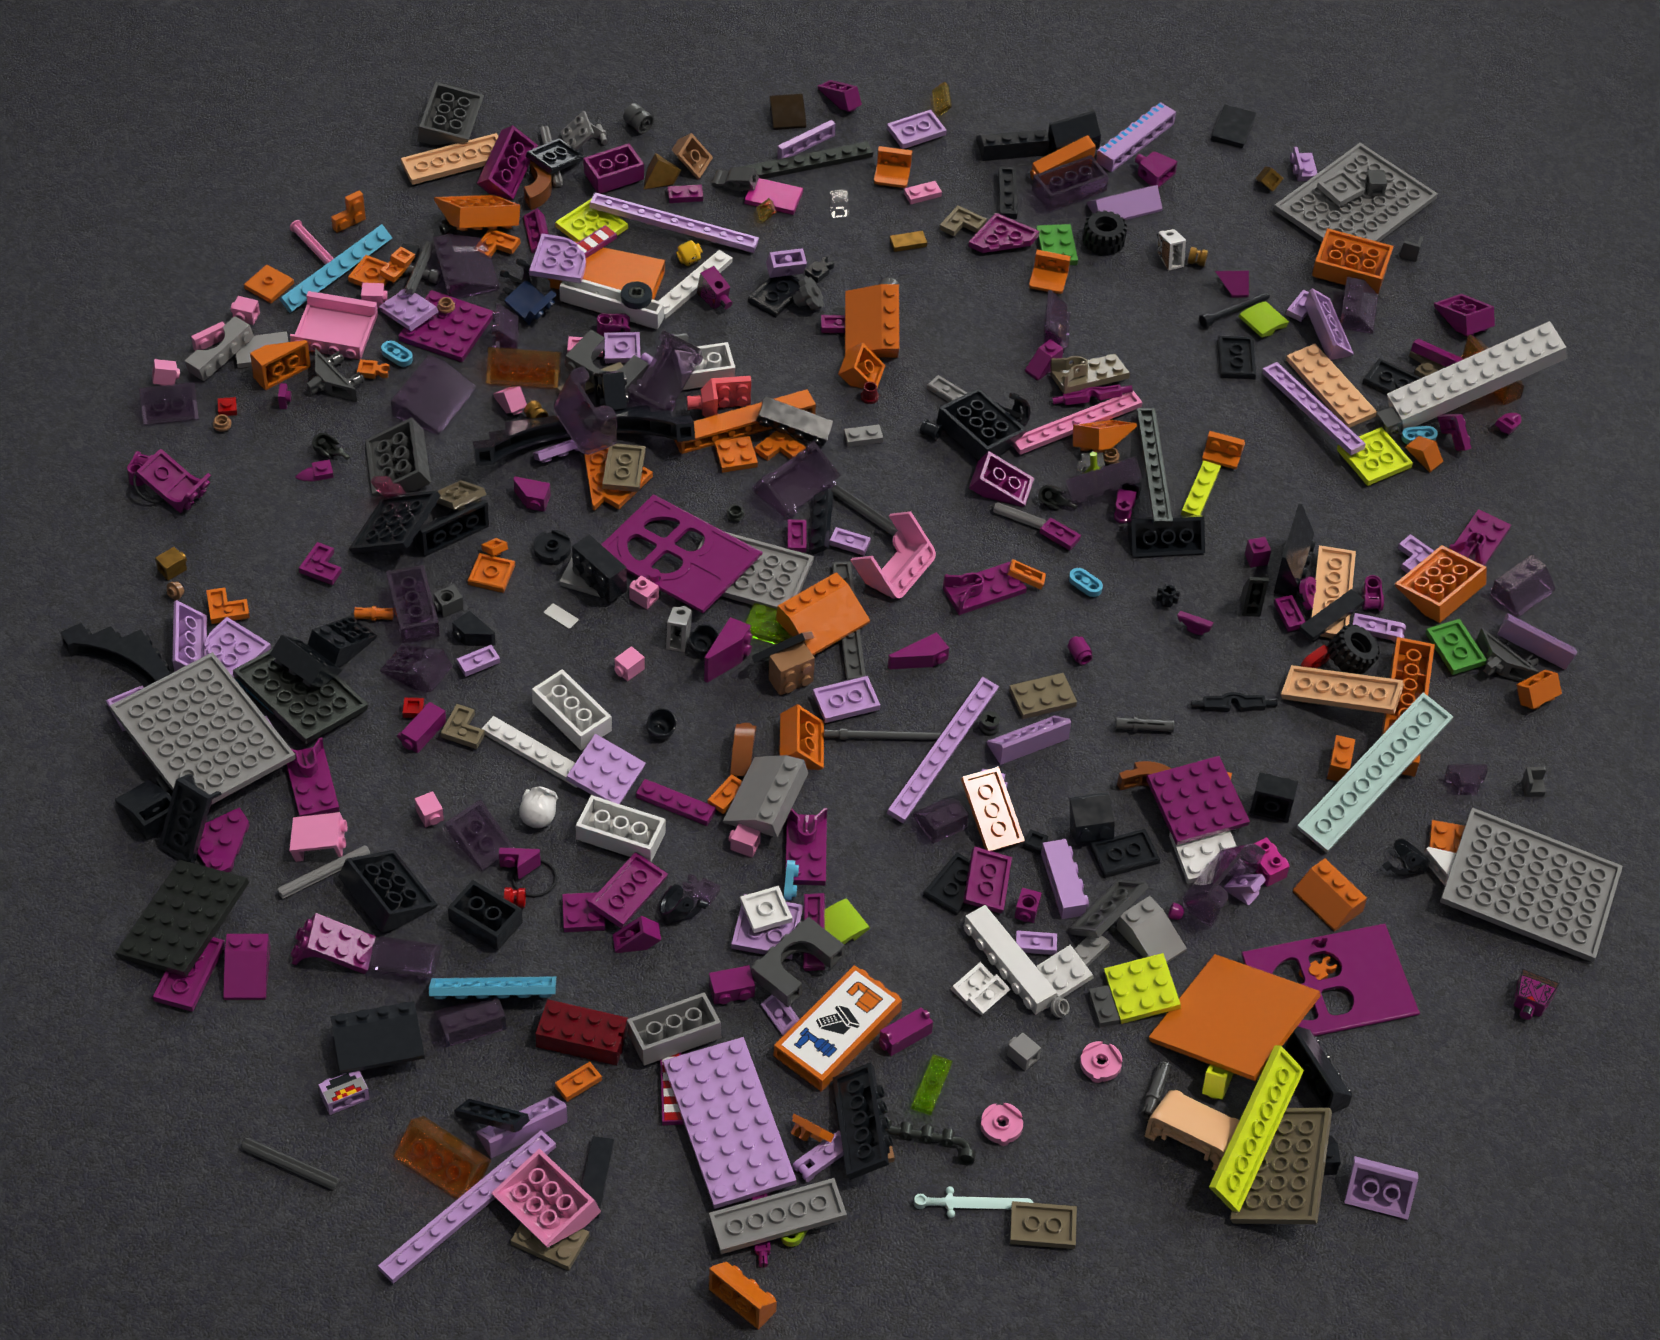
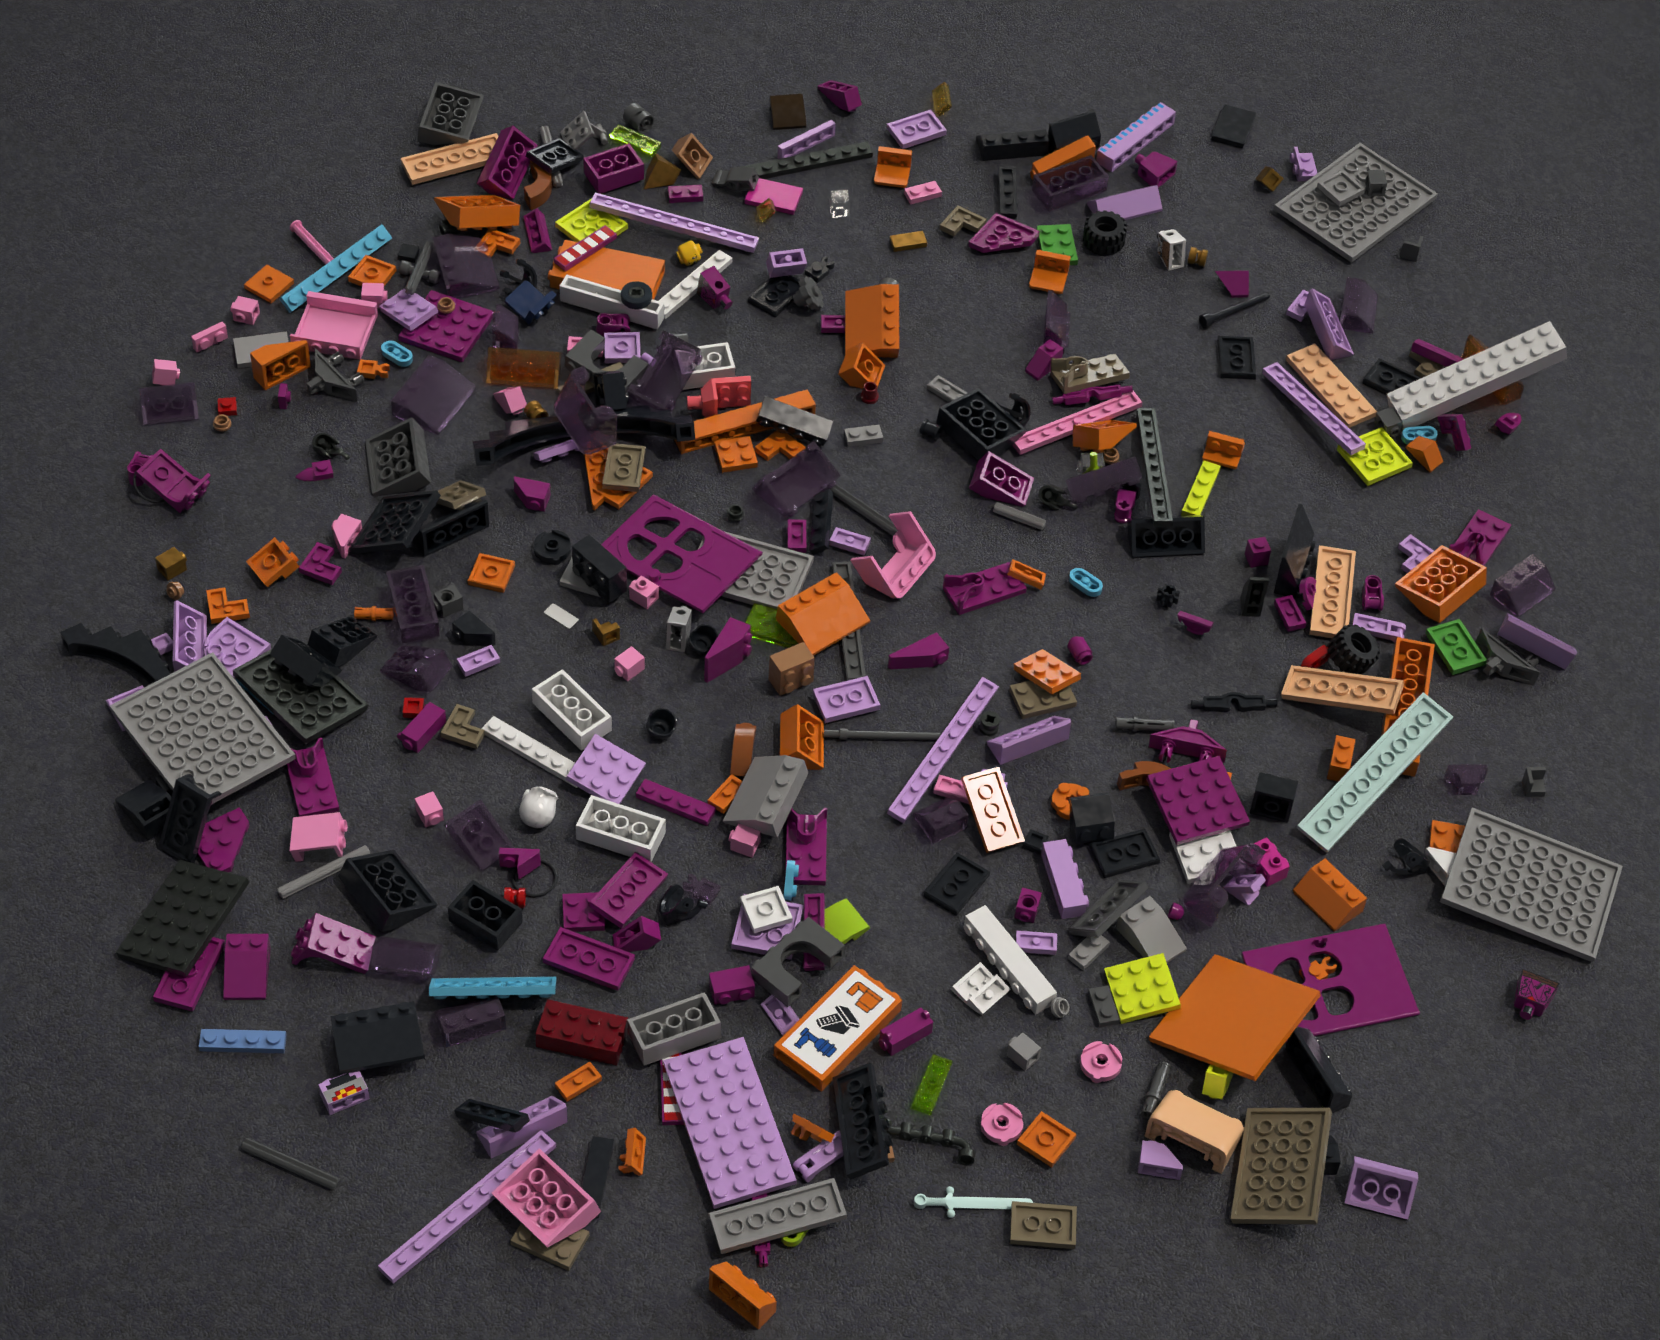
light grey arch [185,316,254,381] -> none
orange plate [331,190,366,233] -> none
clear pink slope [371,476,406,497] -> none
orange slope [380,247,415,283] -> none
clear orange slope [394,1116,491,1199] -> none
orange plate [481,538,508,556] -> none
lavender plate [529,234,586,283] -> none
black tile [752,631,814,663] -> none
magenta plate [963,846,1012,913] -> none
white plate [1036,945,1094,998] -> none
magenta plate [1040,518,1081,551] -> none
neon yellow plate [1209,1045,1304,1212] -> none
lime slope [1238,301,1289,337] -> none
black tile [1299,589,1365,642] -> none
orange slope [1312,228,1394,294] -> none
magenta slope [1434,294,1495,336] -> none
orange brick [1516,670,1562,709] -> none
none -> lavender tile [151,633,173,655]
none -> medium blue plate [199,1029,287,1053]
none -> orange plate [246,537,300,587]
none -> bright pink slope [332,514,362,559]
none -> magenta plate [543,927,635,991]
none -> pearl gold panel [592,618,620,646]
none -> clear neon green plate [610,124,661,157]
none -> orange plate [618,1128,646,1176]
none -> bright pink plate [933,775,969,804]
none -> orange plate [1014,649,1081,694]
none -> orange plate [1017,1111,1076,1168]
none -> orange plate [1051,783,1089,820]
none -> lavender slope [1138,1140,1183,1180]
none -> magenta connector [1149,719,1227,763]

